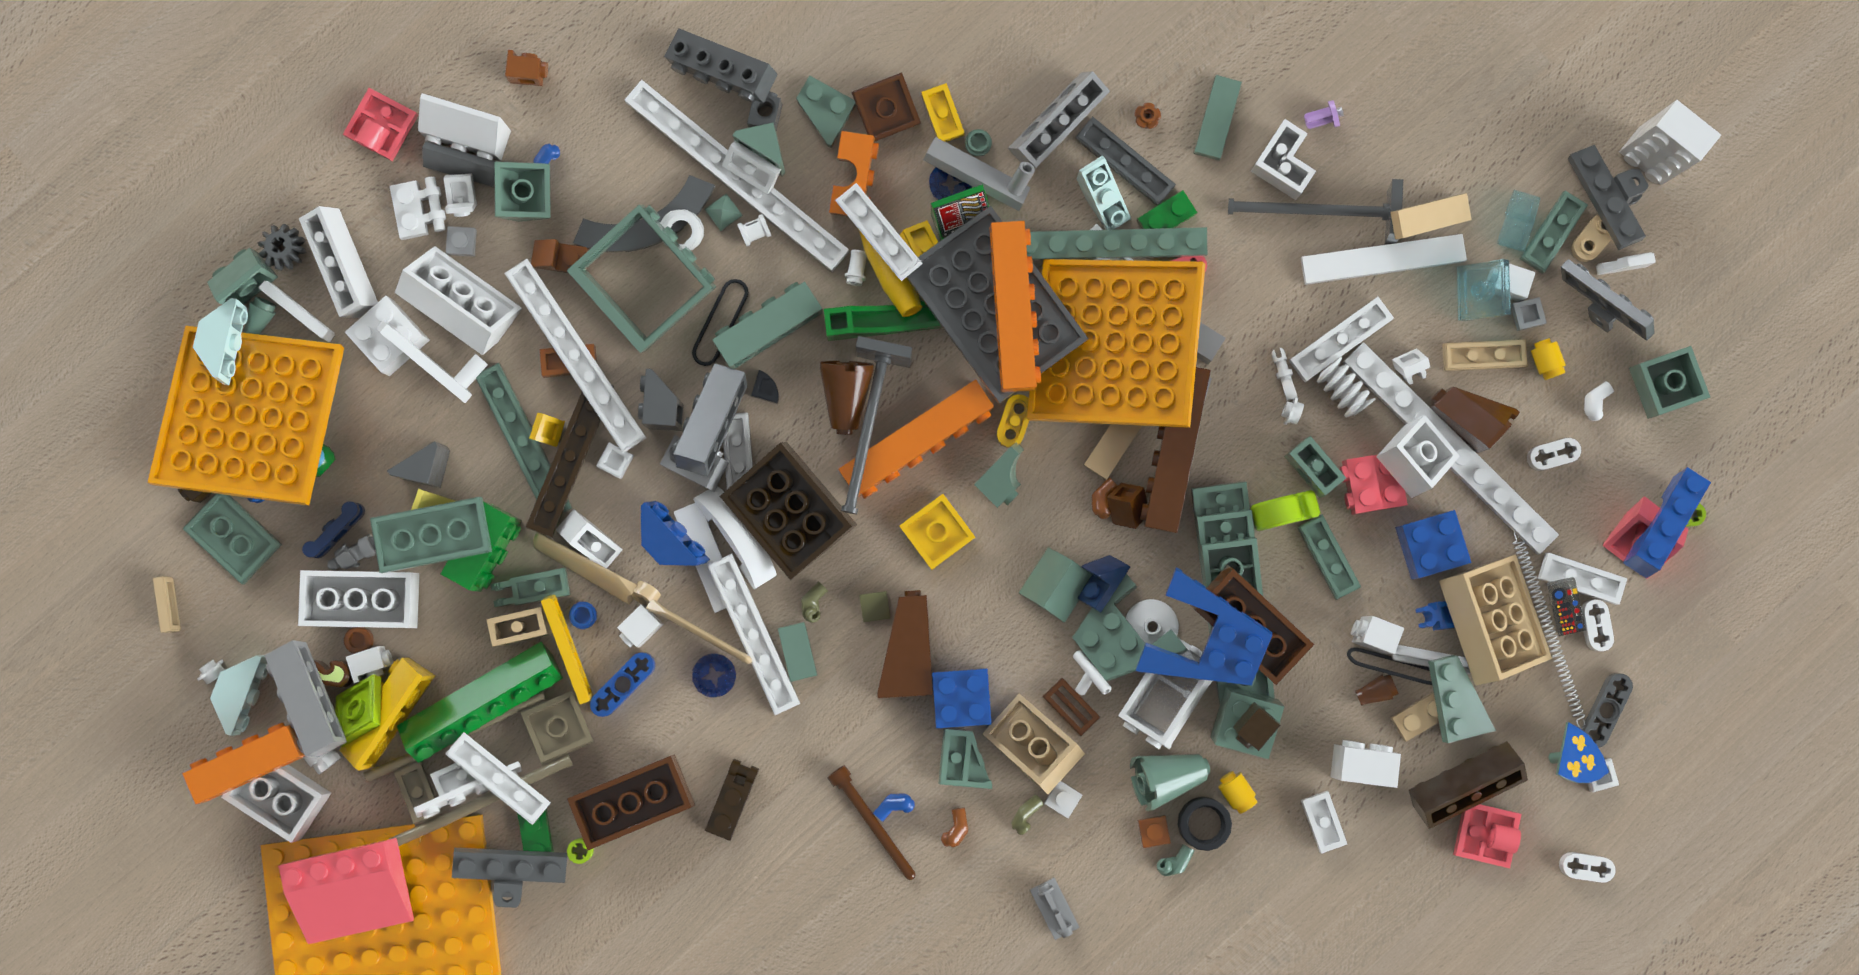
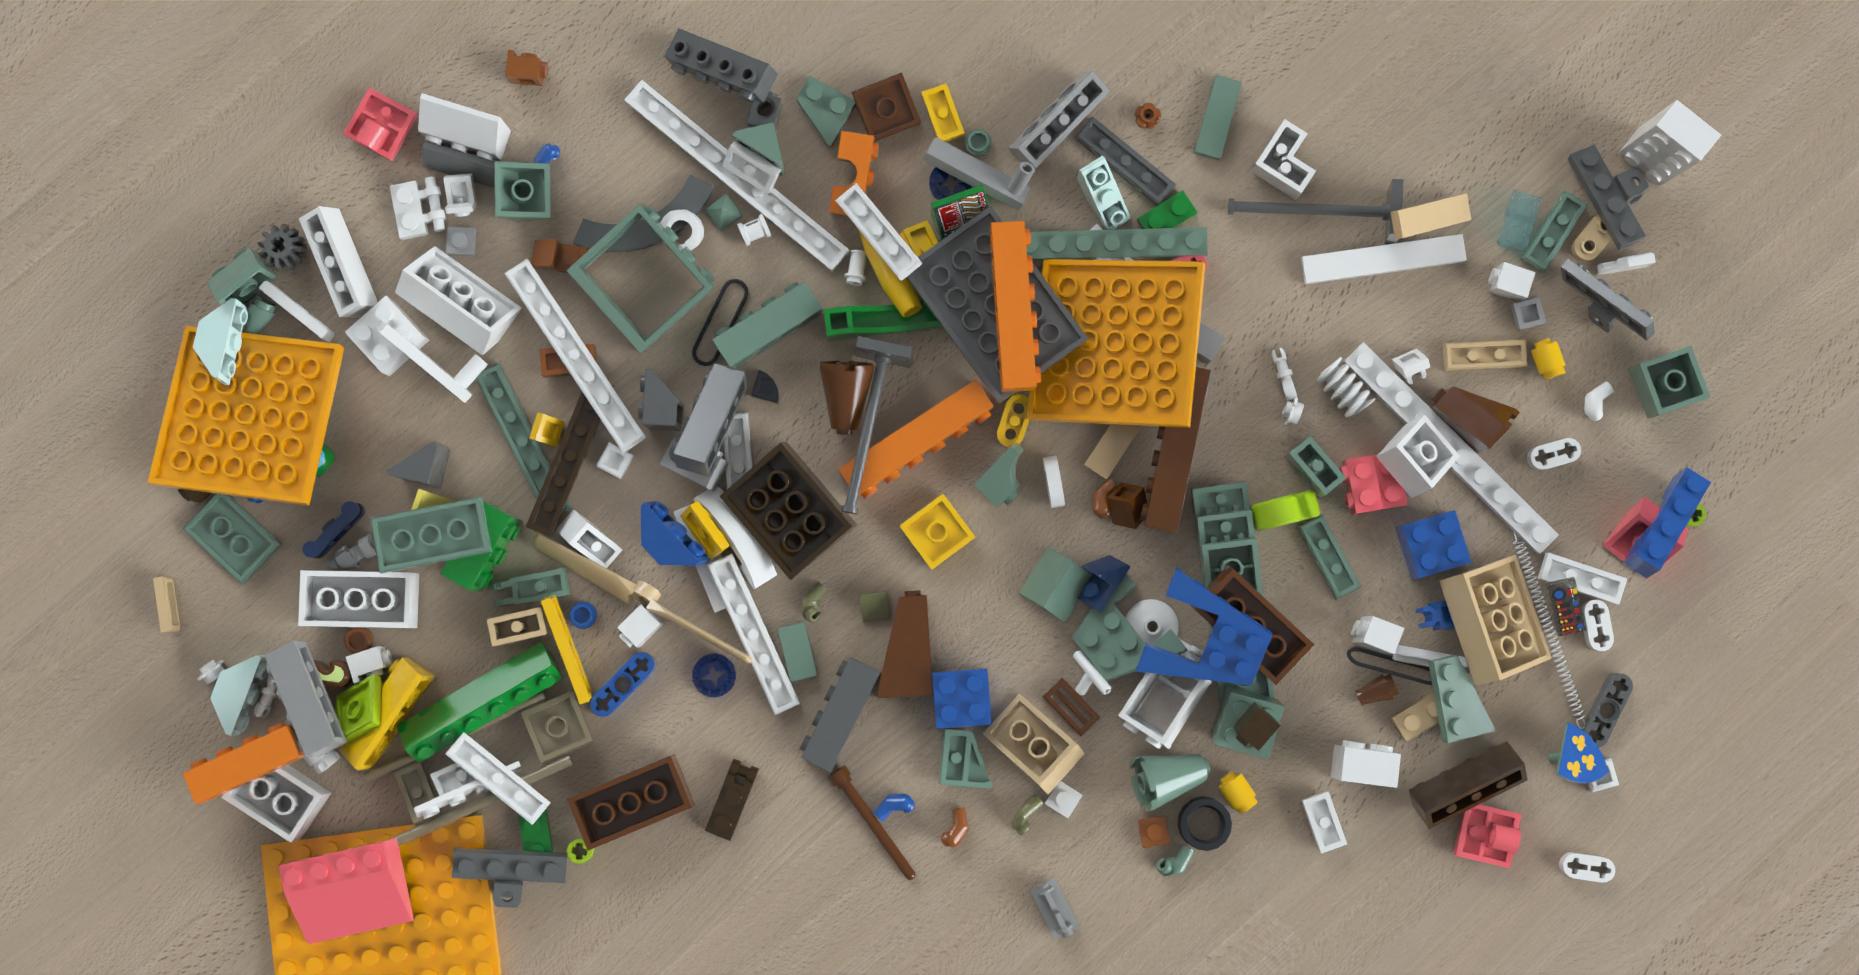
white plate [1289,297,1394,382] -> none
lavender piece [1304,100,1344,129] -> none
clear light blue plate [1457,259,1511,321] -> none
none -> white piece [254,673,278,718]
none -> yellow plate [680,501,730,560]
none -> dark grey brick [799,658,880,772]
none -> white beam [1042,455,1065,508]

